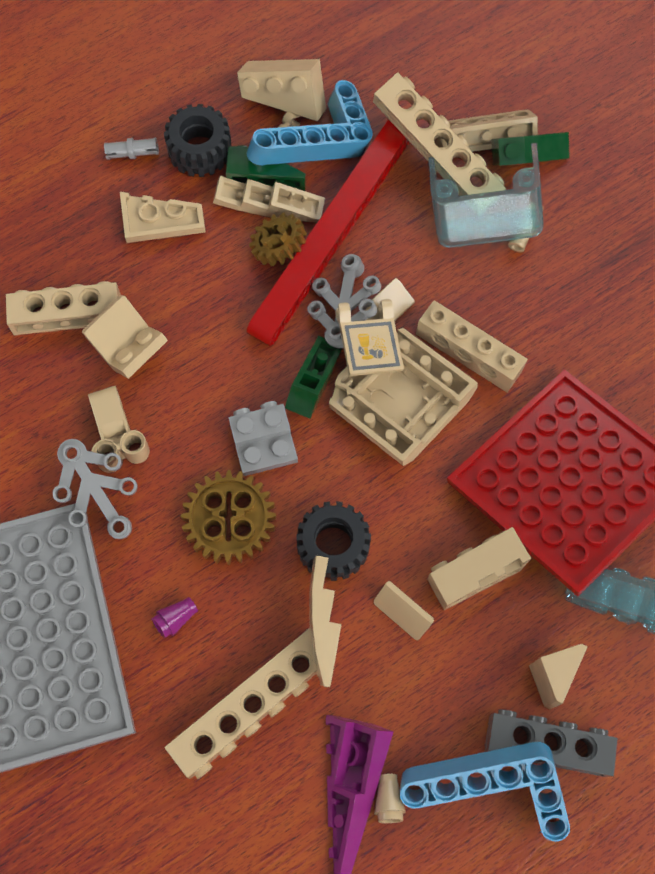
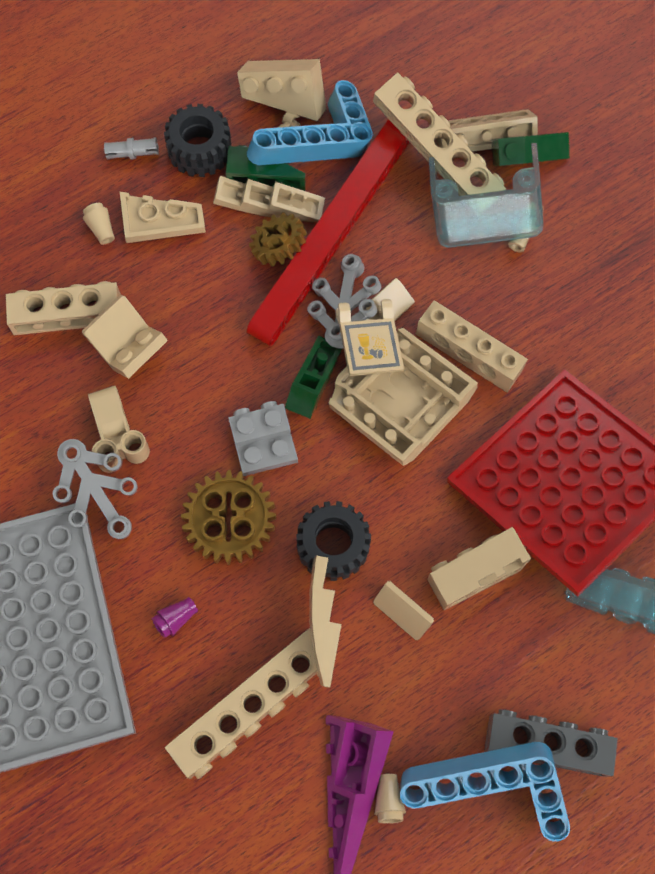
tan slope [529,644,587,709] -> none
none -> tan cone [83,203,115,245]

